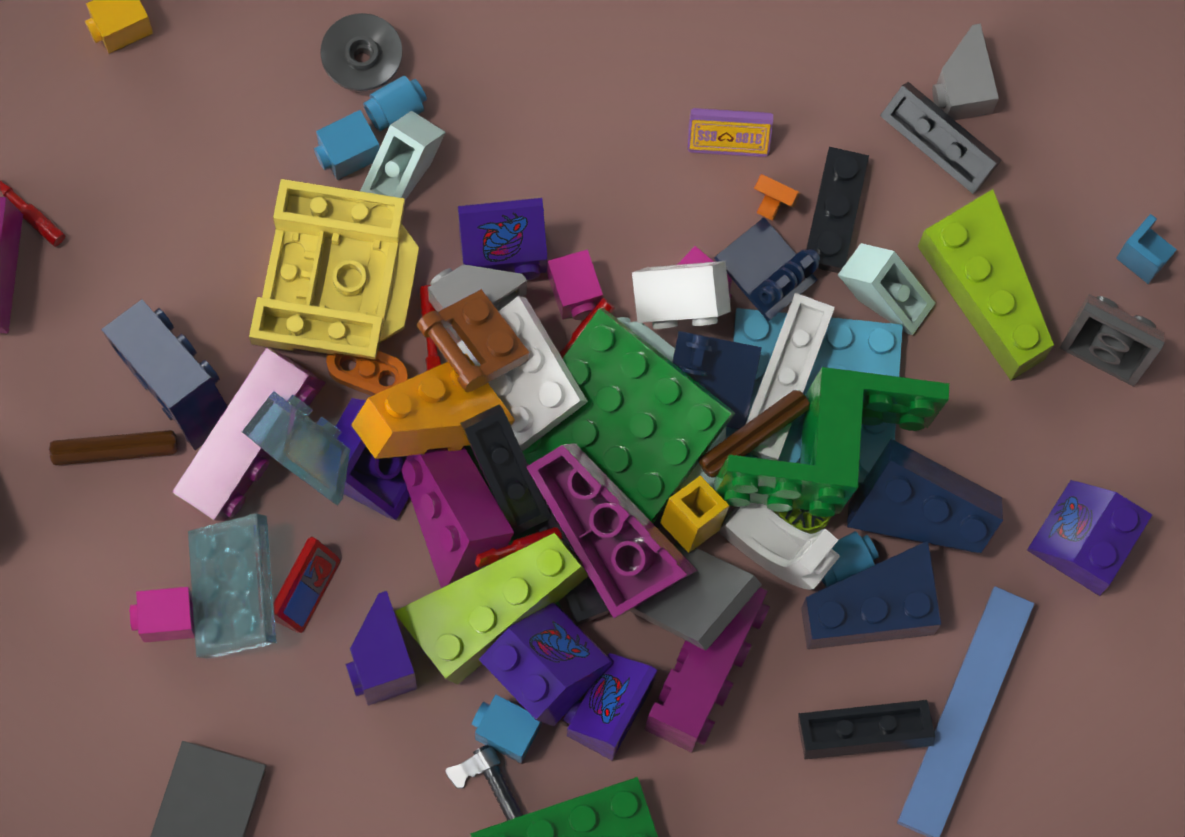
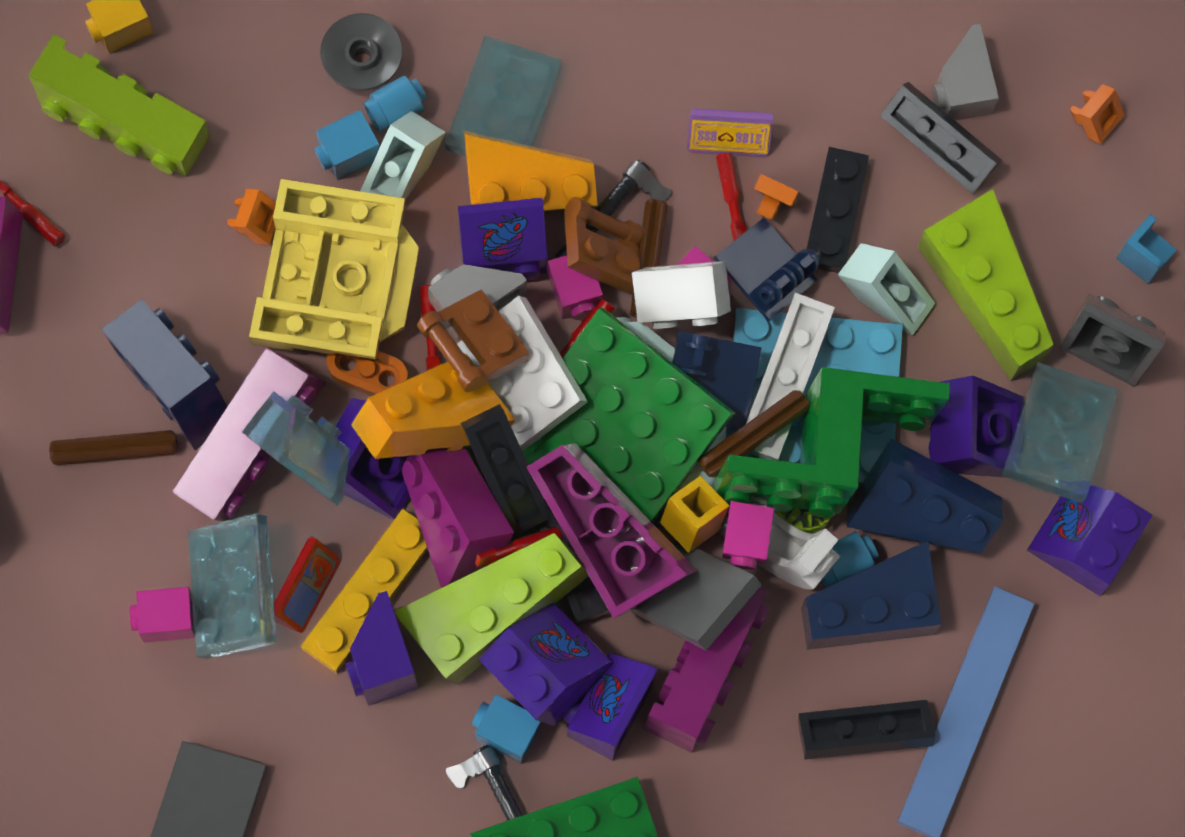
none -> lime wedge [29,34,210,177]
none -> orange tile [227,188,276,245]
none -> yellow plate [301,509,428,674]
none -> clear light blue plate [445,36,562,156]
none -> light orange wedge [463,130,598,211]
none -> piece [555,160,672,258]
none -> dark orange plate [564,197,643,294]
none -> reddish brown axle [630,199,668,318]
none -> red piece [716,153,746,241]
none -> dark pink brick [722,501,774,570]
none -> dark purple slope [928,375,1023,478]
none -> clear light blue plate [1001,362,1118,503]
none -> orange tile [1070,84,1125,144]

